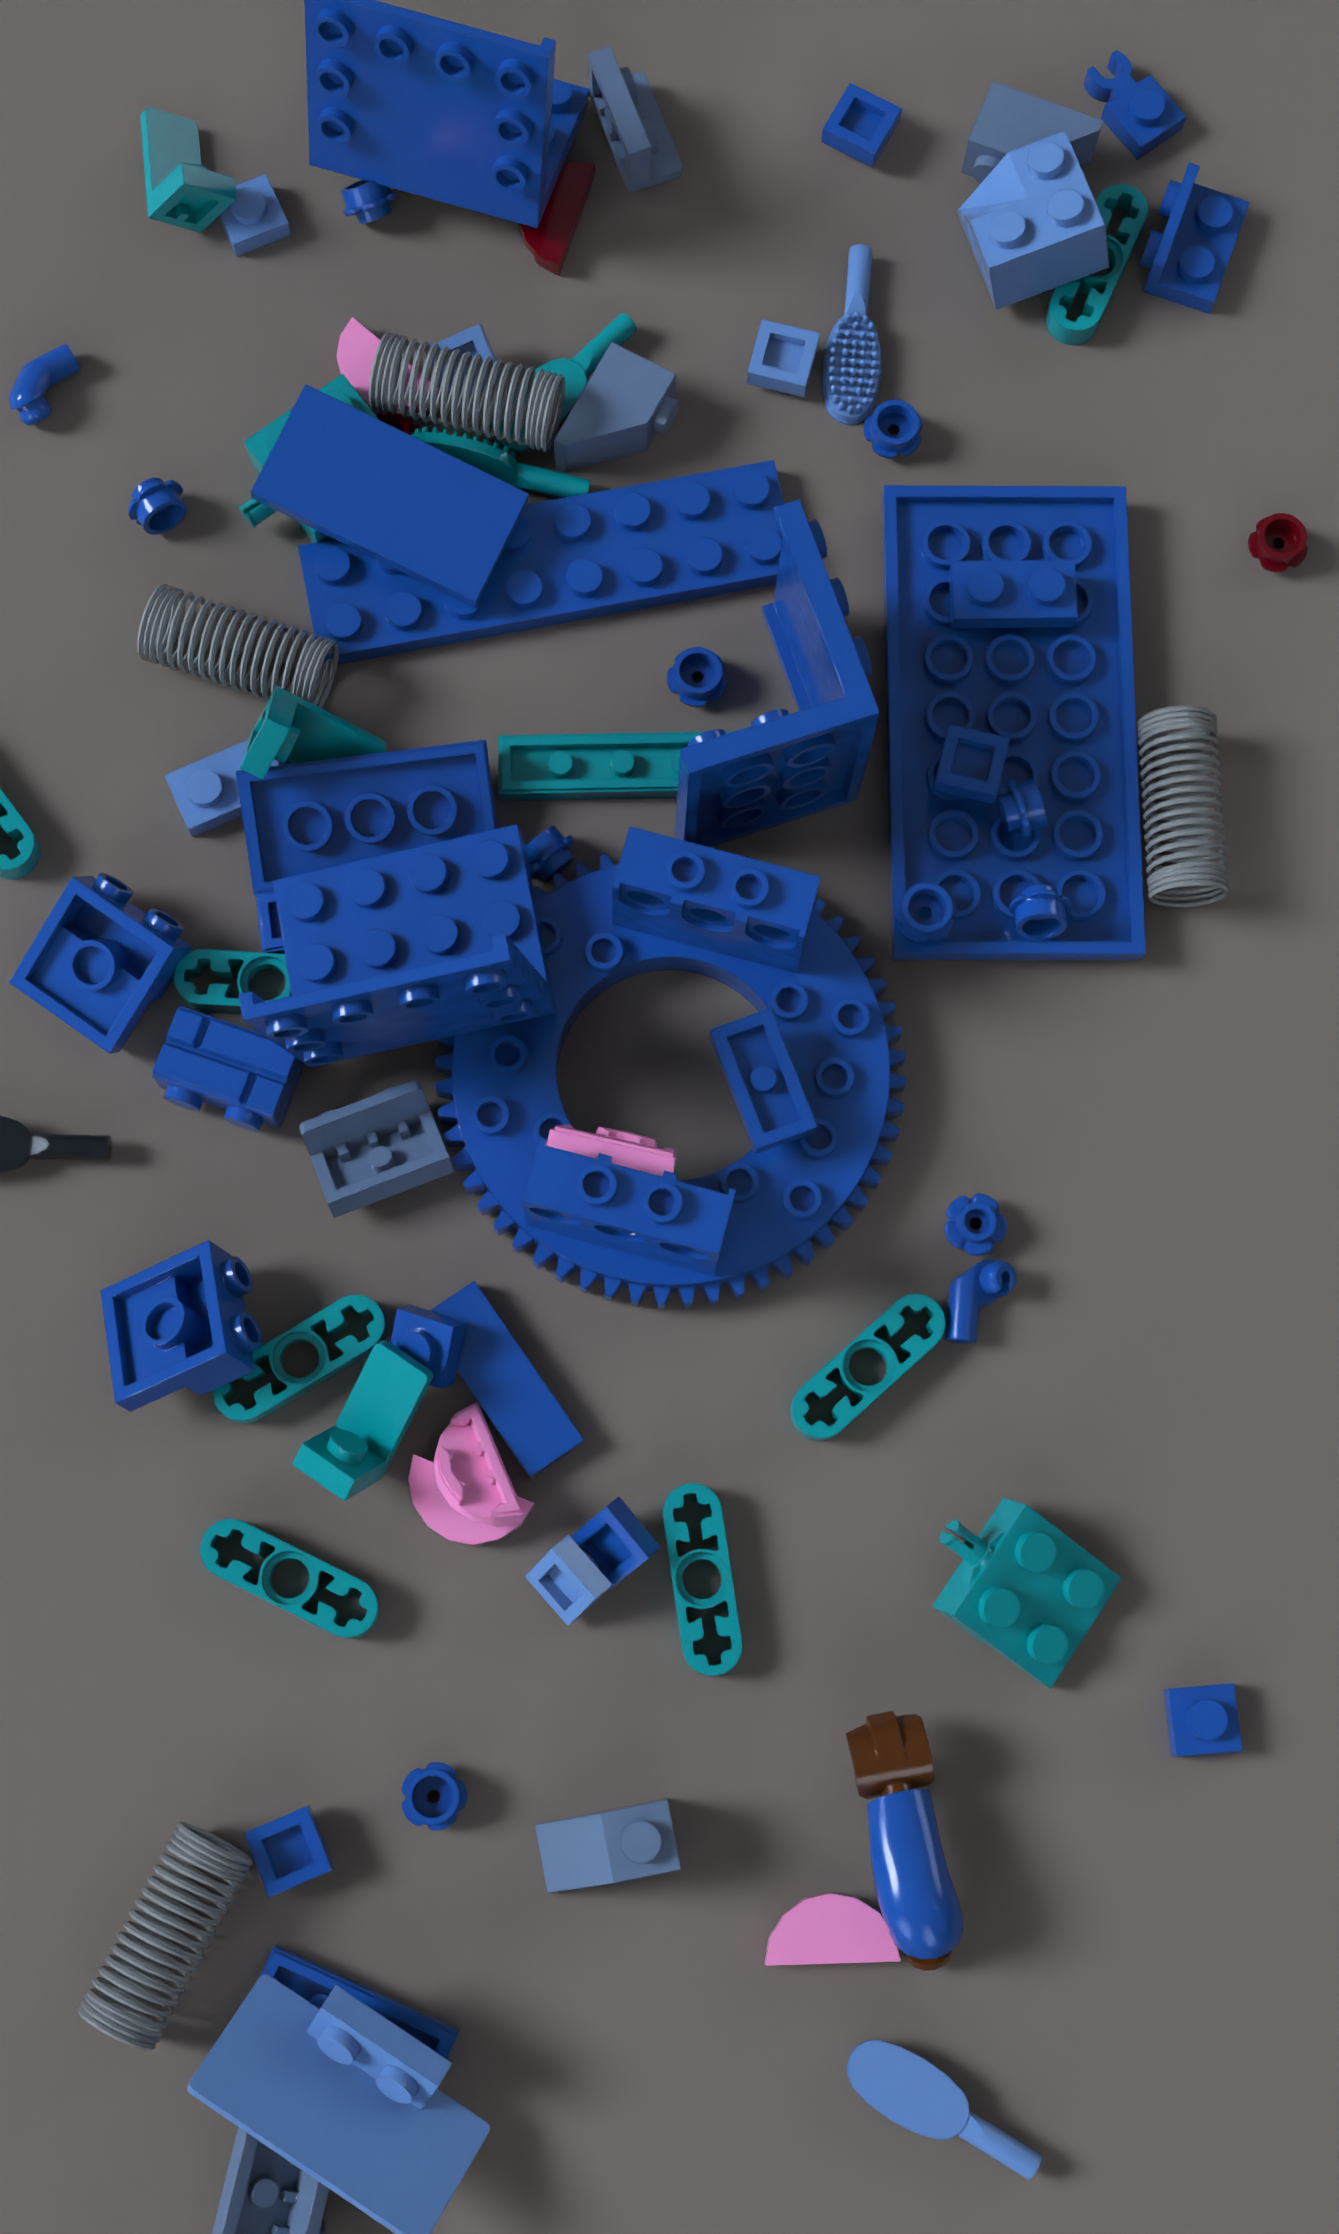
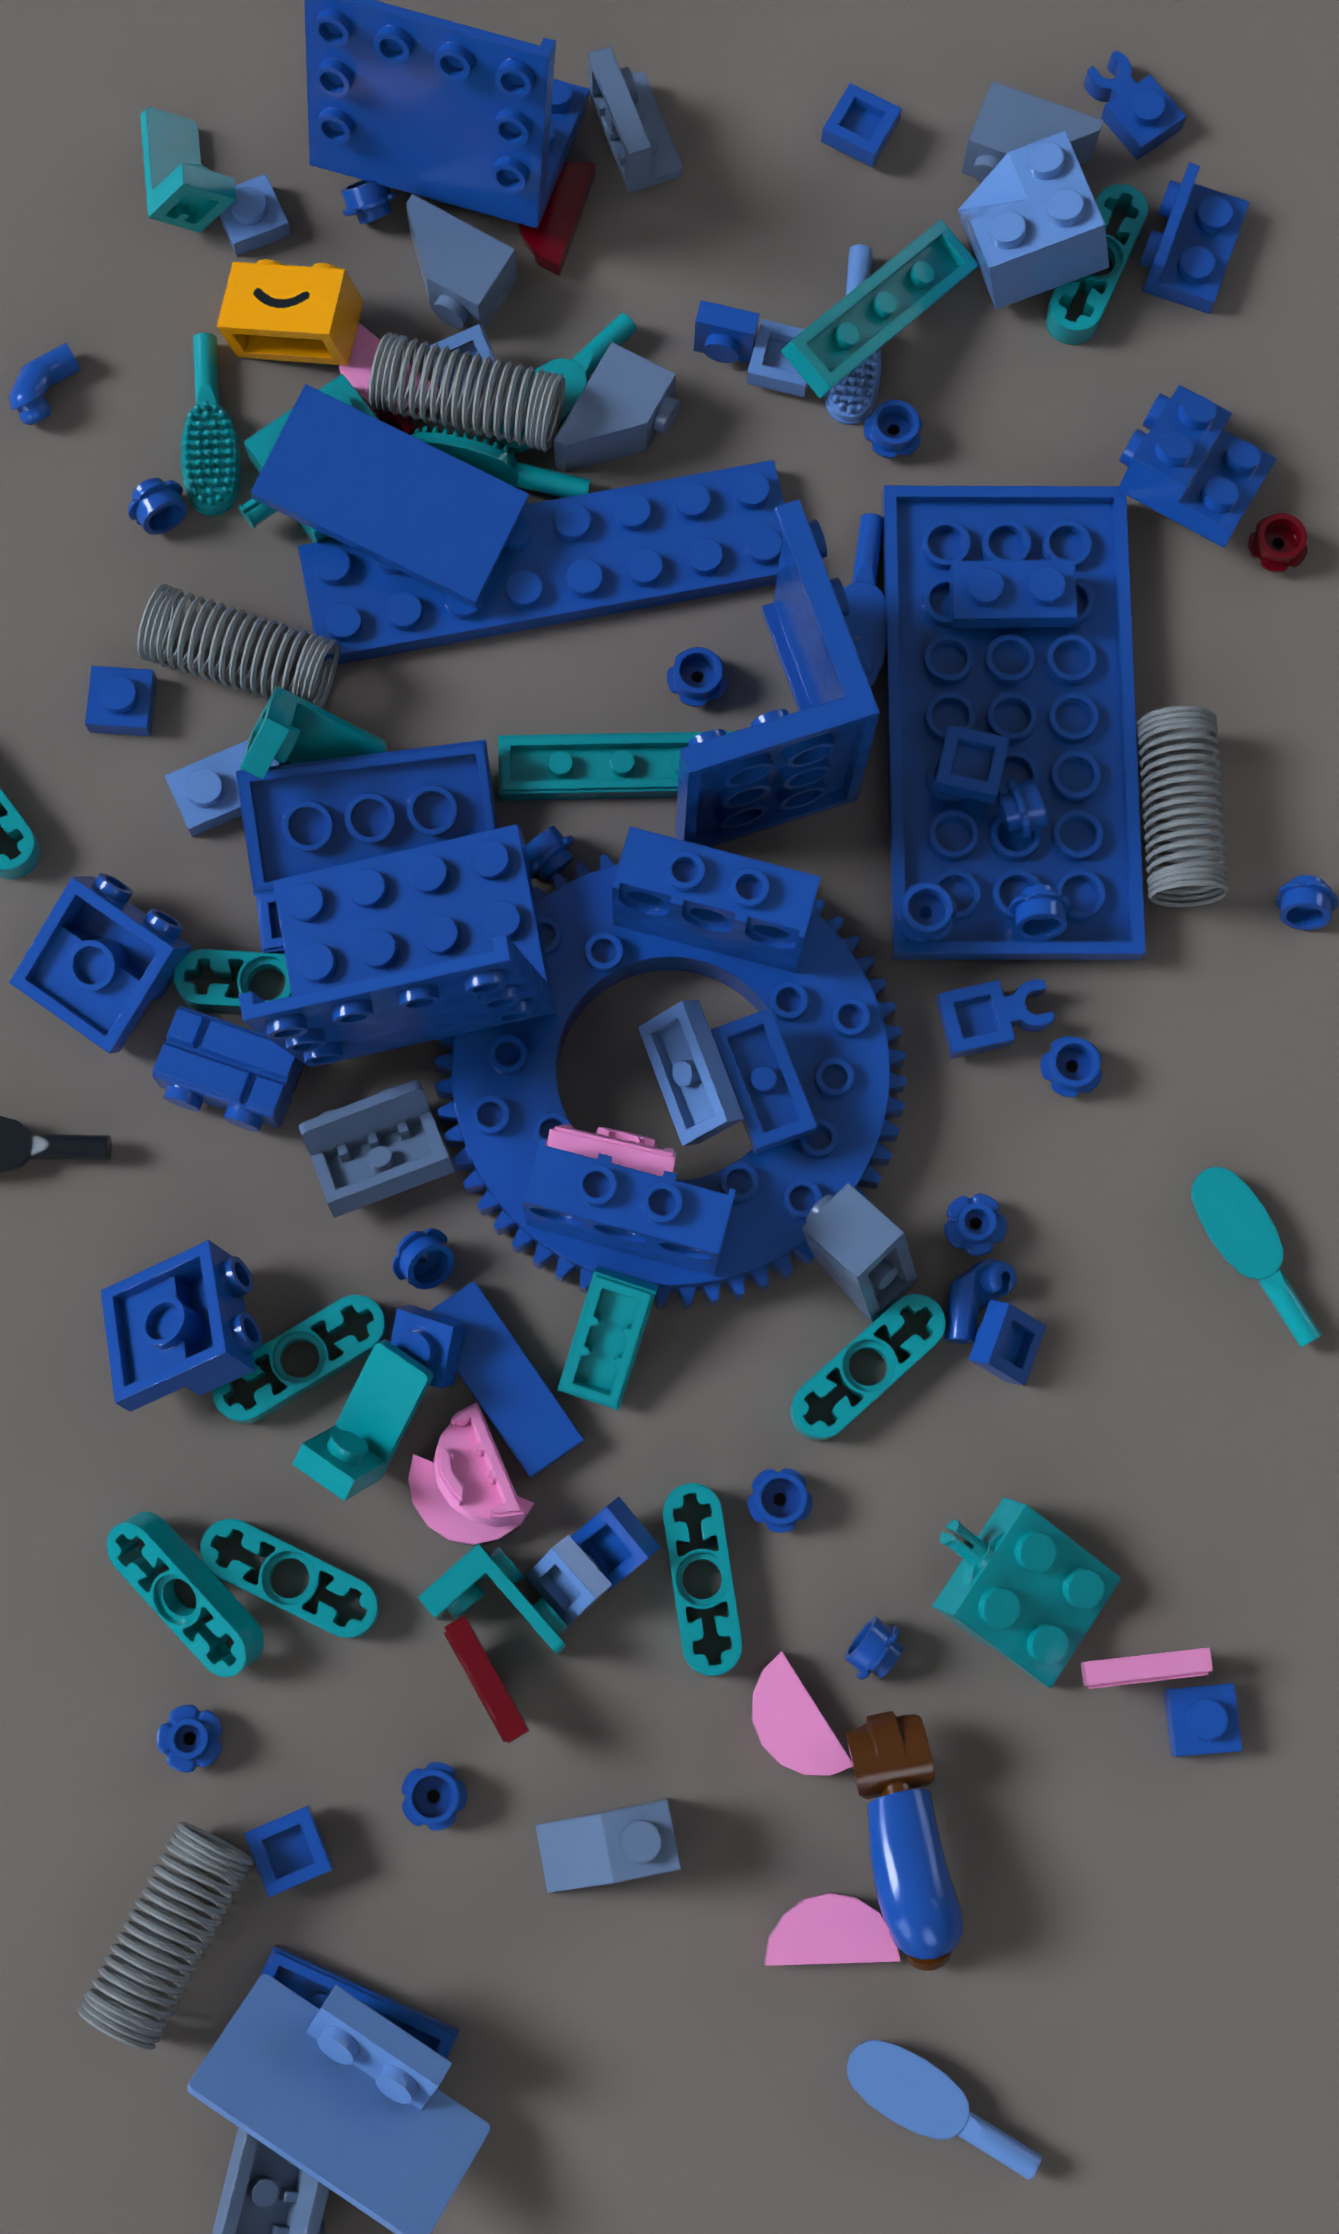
none -> blue plate [85,666,157,736]
none -> teal beam [106,1511,264,1677]
none -> blue plate [156,1705,223,1773]
none -> teal piece [180,333,241,516]
none -> light orange brick [216,259,364,366]
none -> blue plate [392,1228,454,1290]
none -> sand blue slope [406,194,518,329]
none -> teal bracket [417,1544,568,1655]
none -> dark red tile [444,1615,529,1743]
none -> teal plate [557,1265,659,1410]
none -> medium blue plate [638,999,744,1146]
none -> blue plate [694,300,760,364]
none -> blue plate [748,1468,812,1533]
none -> bright pink tile [751,1651,853,1776]
none -> teal plate [781,219,979,398]
none -> sand blue slope [802,1183,918,1323]
none -> blue piece [844,513,887,688]
none -> blue plate [844,1617,904,1680]
none -> blue plate [936,979,1055,1059]
none -> blue plate [969,1300,1046,1386]
none -> blue plate [1040,1036,1102,1098]
none -> bright pink tile [1080,1647,1213,1689]
none -> blue plate [1117,385,1277,548]
none -> teal piece [1191,1167,1323,1348]
none -> blue plate [1276,875,1339,930]

